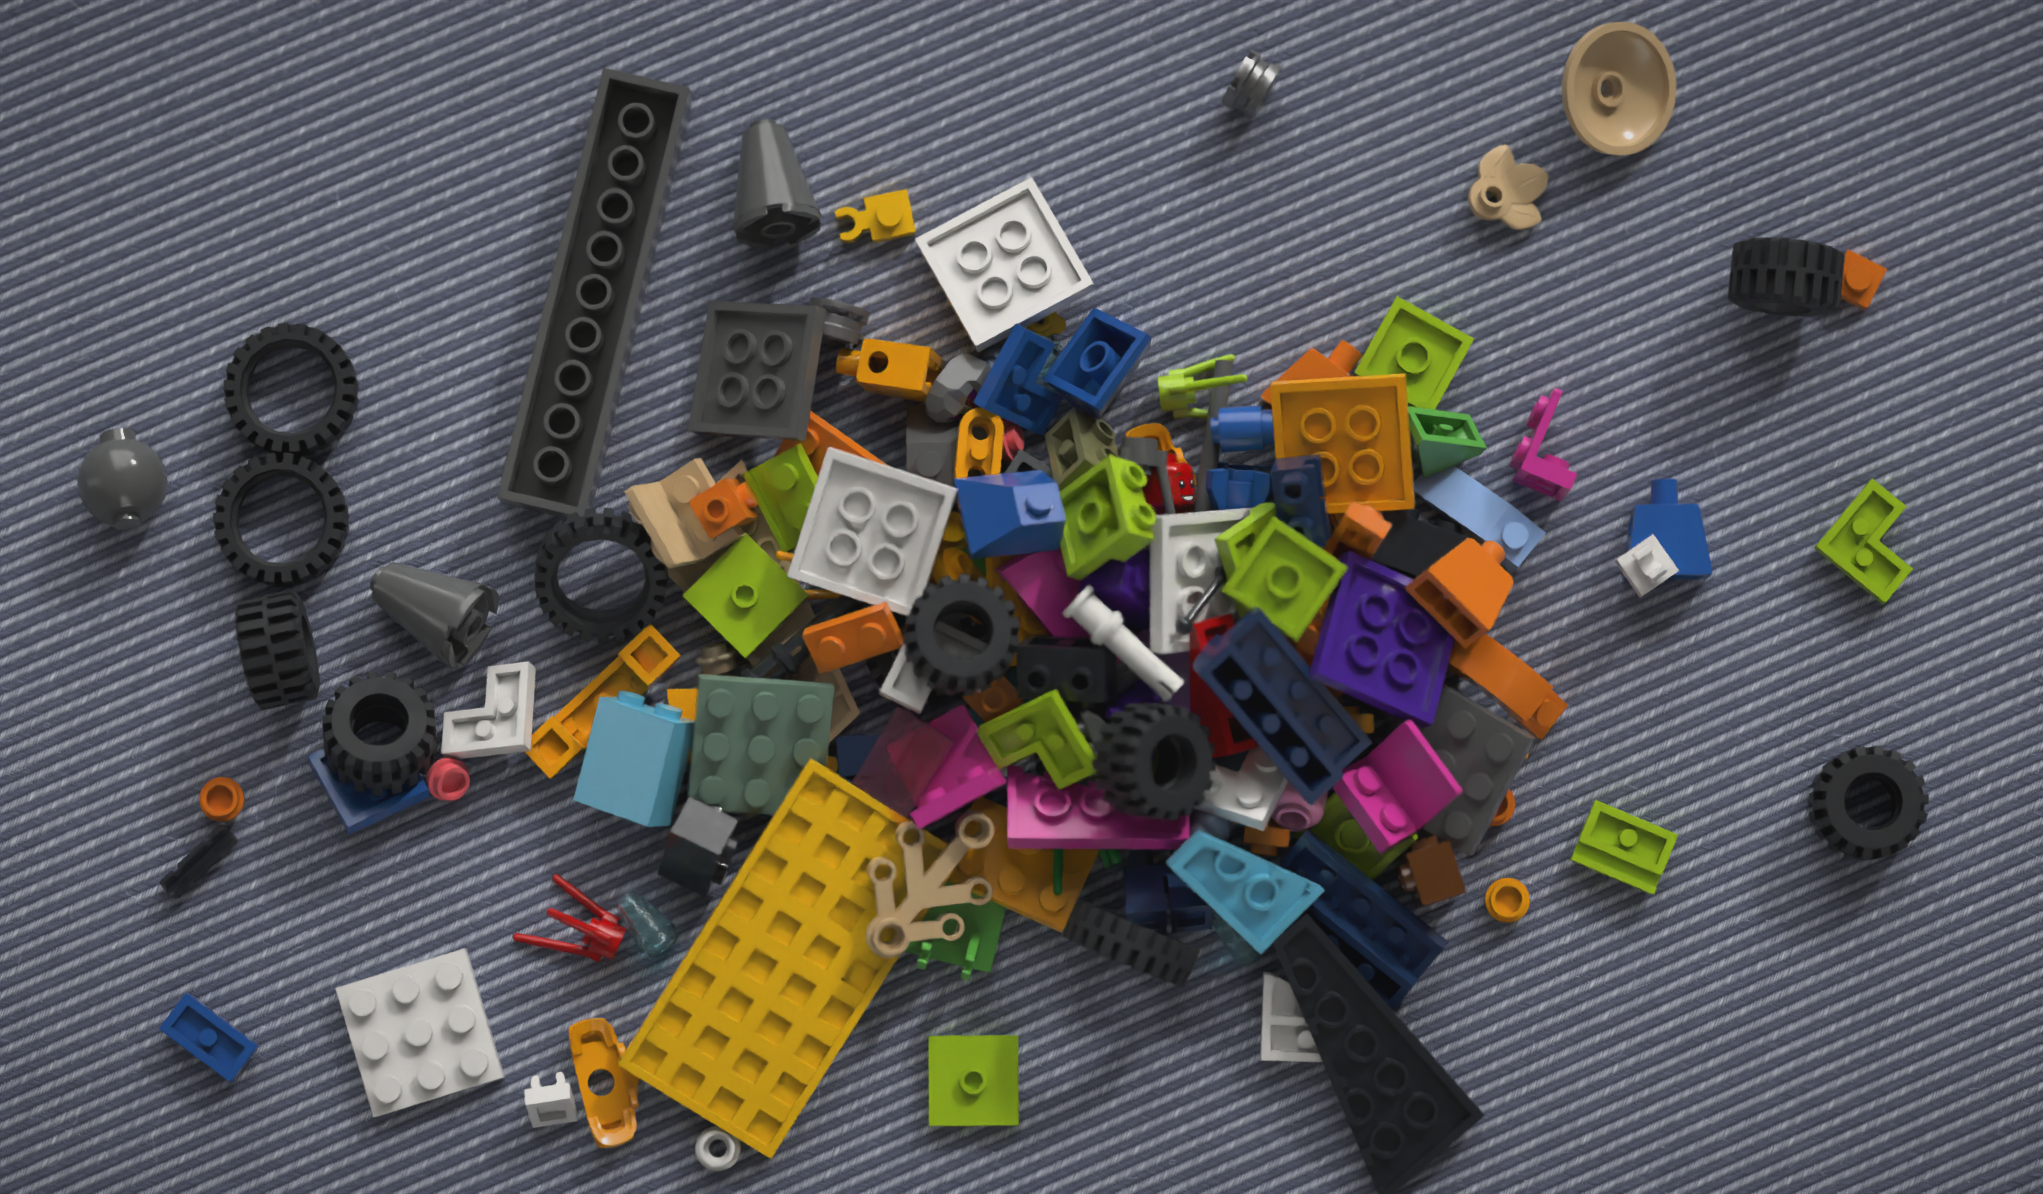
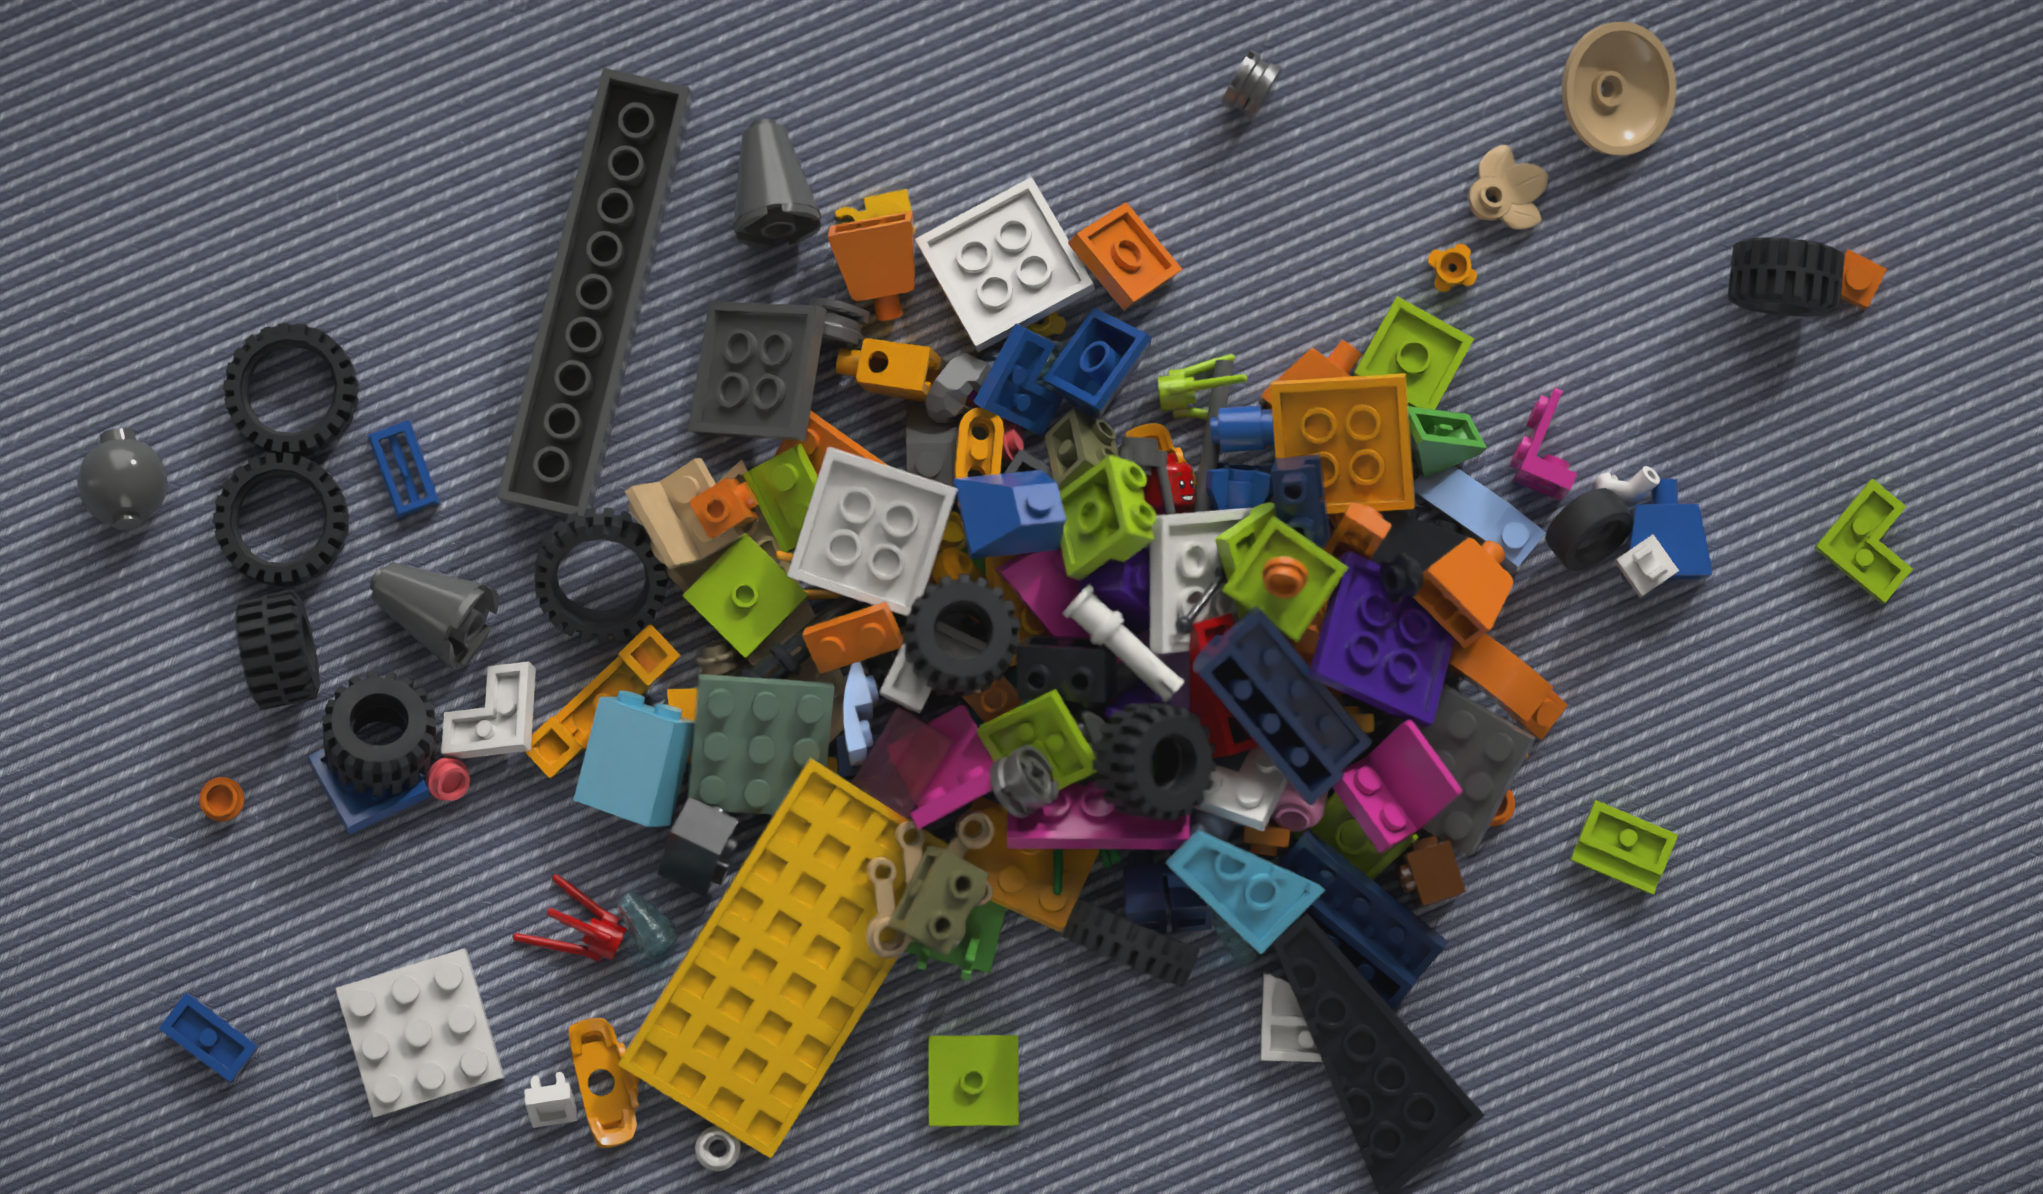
black axle [160,825,238,899] -> none
light orange plate [1485,878,1530,923] -> none
black tyre [1808,746,1929,861] -> none
none -> blue tile [368,420,441,520]
none -> orange torso [828,211,915,321]
none -> light blue slope [843,662,879,768]
none -> olive brick [888,845,989,955]
none -> flat silver wheel [990,745,1059,818]
none -> orange plate [1068,202,1183,311]
none -> orange plate [1262,557,1308,598]
none -> black plate [1380,553,1423,604]
none -> light orange plate [1428,244,1477,293]
none -> black tyre [1545,488,1634,571]
none -> white arm [1594,466,1660,507]

